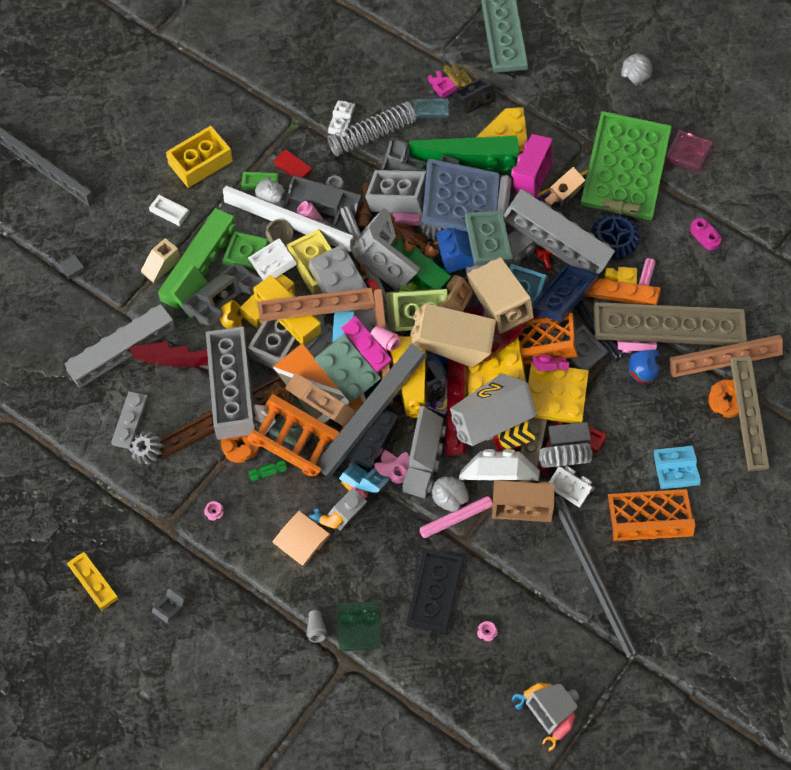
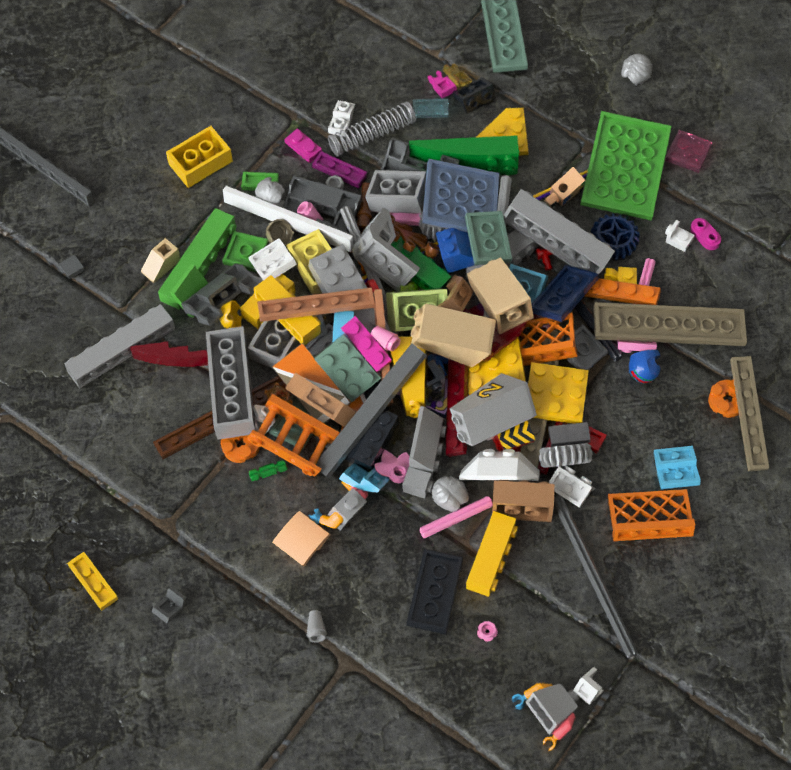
light grey plate [111,392,148,449] -> none
light grey gear [129,431,164,465] -> none
white tile [149,195,190,226] -> none
bright pink plate [204,501,224,520] -> none
red tile [273,149,312,179] -> none
clear green bracket [337,602,381,651] -> none
dark pink brick [511,134,553,198] -> none
dark pink plate [532,354,569,371] -> none
olive pin [601,198,640,216] -> none
nougat plate [670,335,783,377] -> none
none -> dark pink plate [285,128,322,163]
none -> magenta tile [312,151,367,188]
none -> yellow brick [466,511,518,597]
none -> white panel [573,667,603,704]
none -> white bracket [665,220,695,252]

